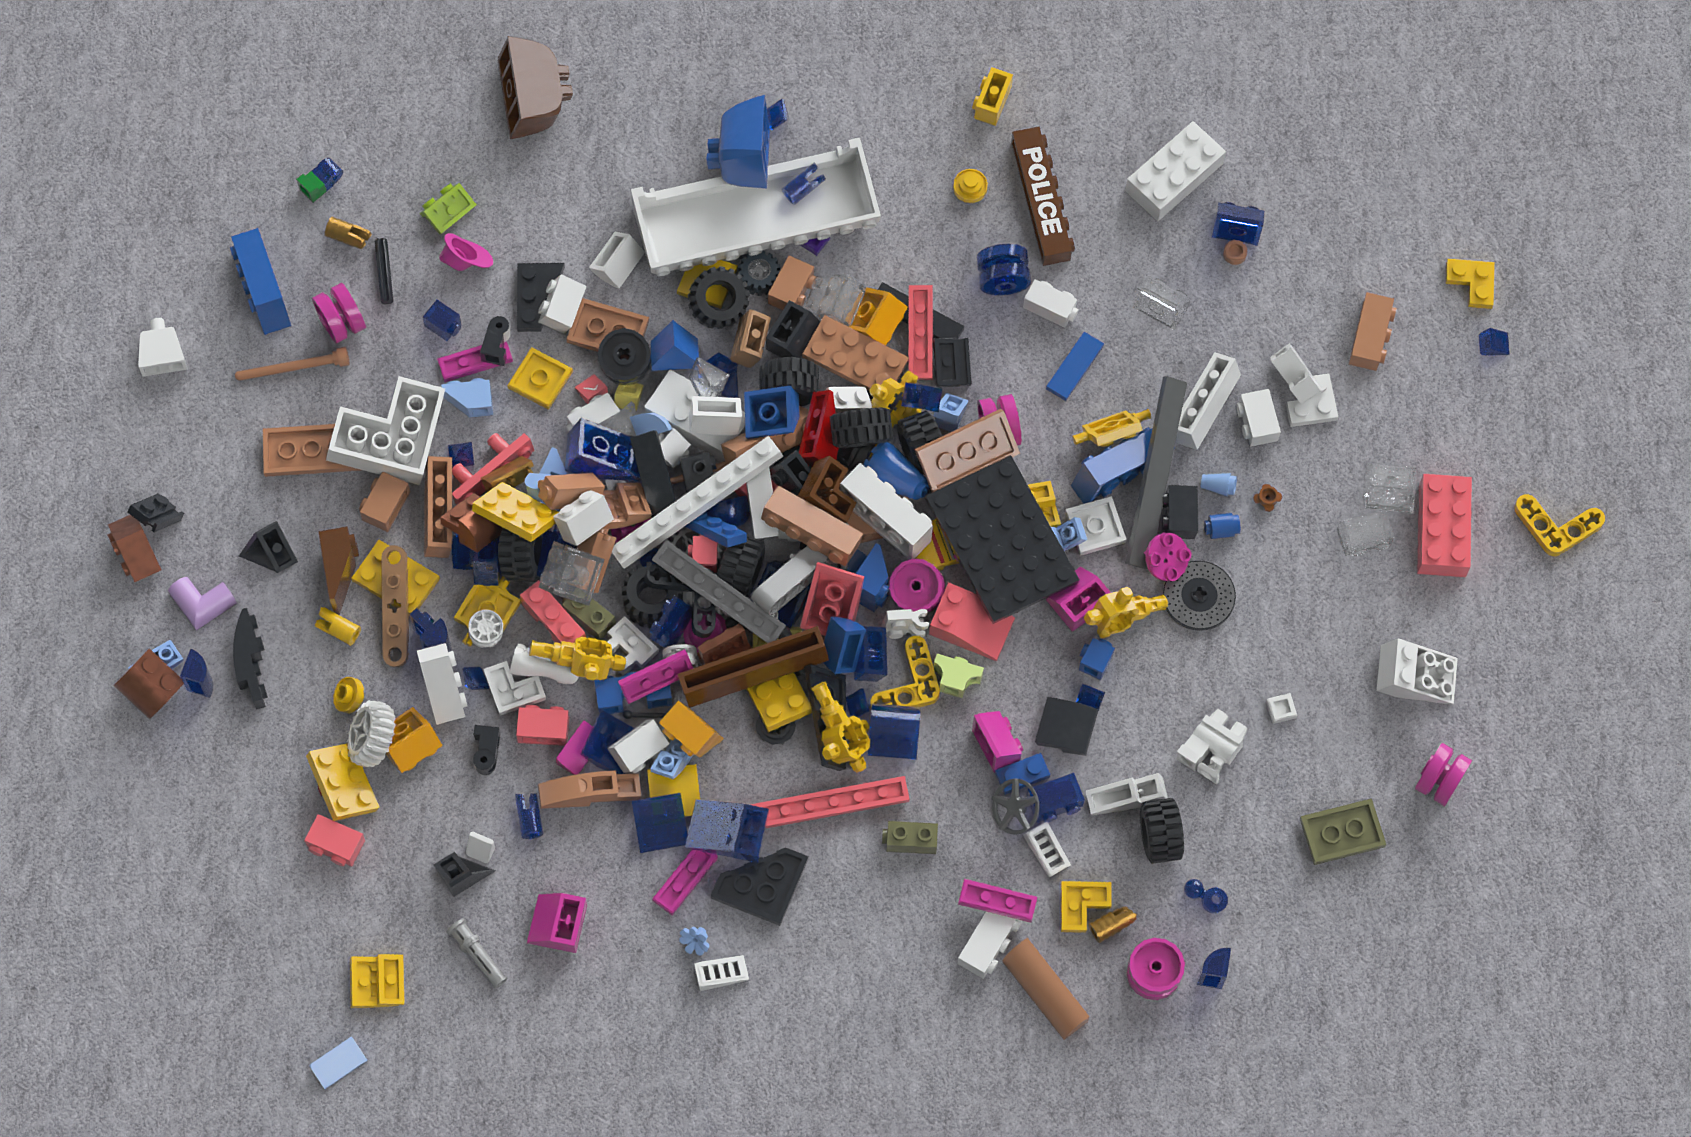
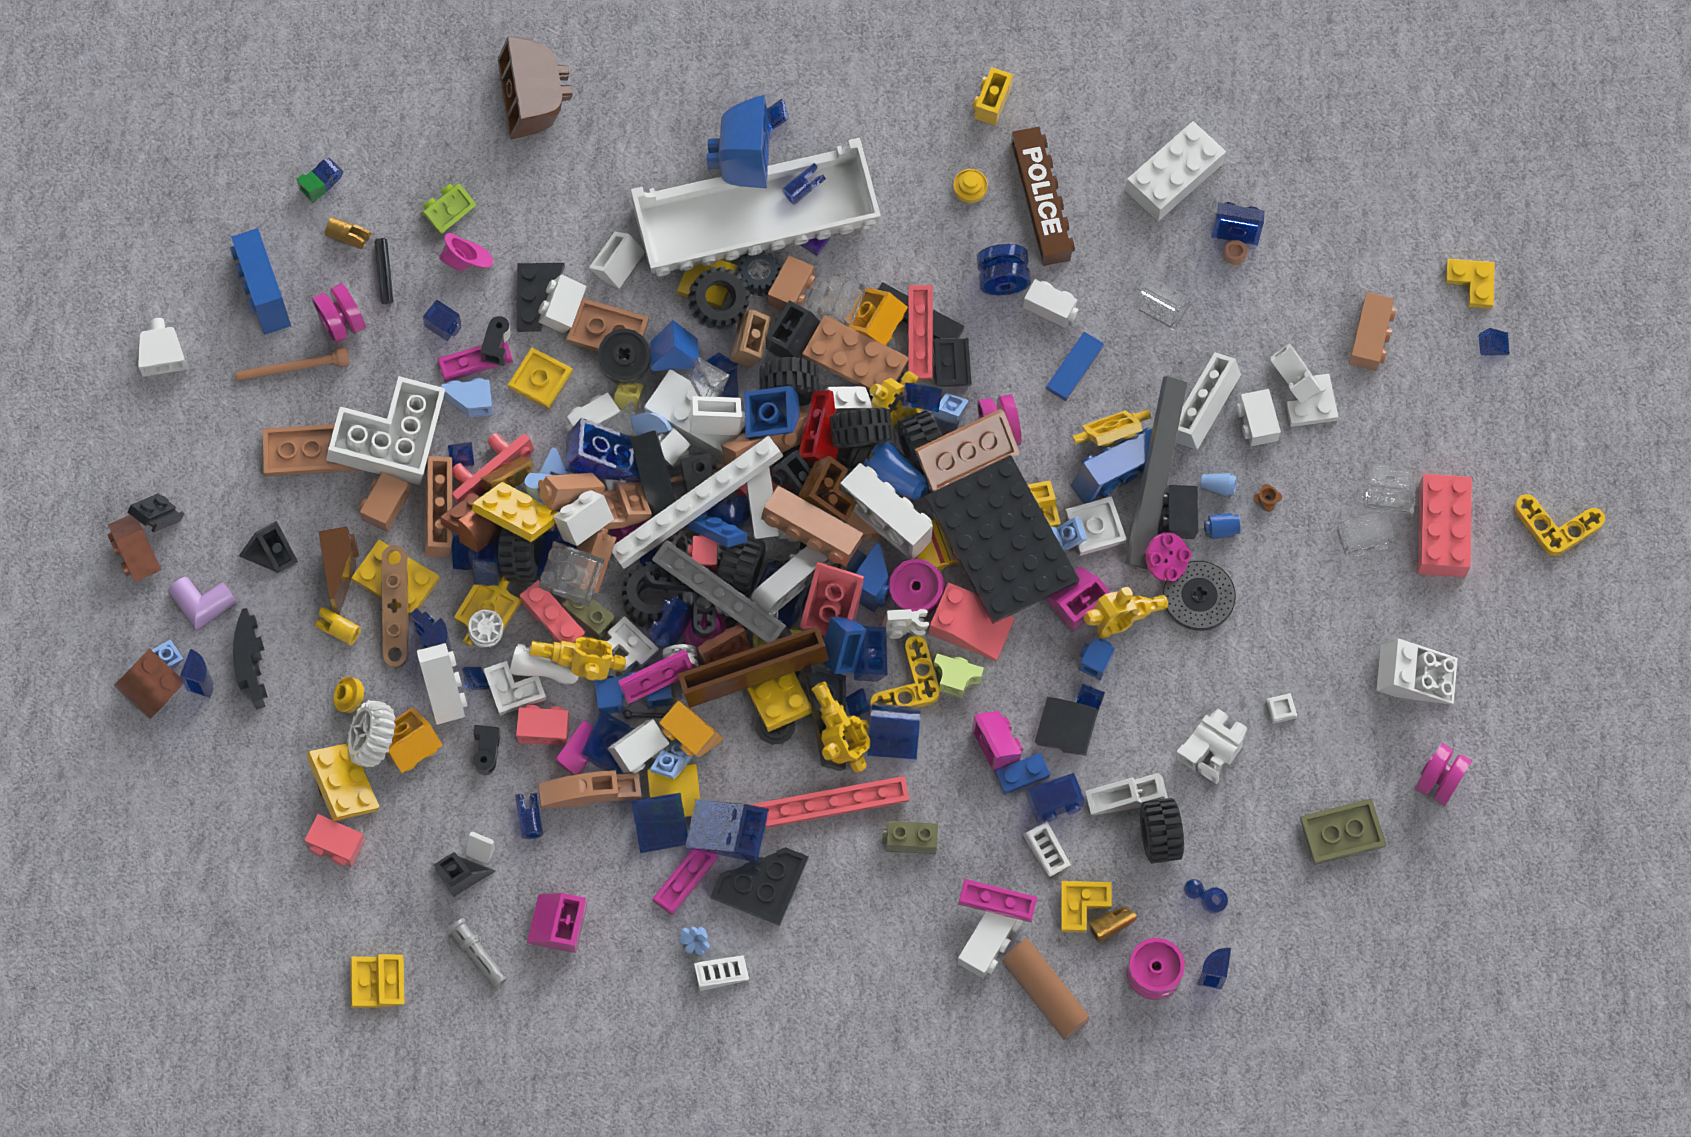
light blue slope [309,1037,368,1089] -> none
coral slope [575,374,608,404] -> none
dark grey wheel [991,779,1039,835] -> none

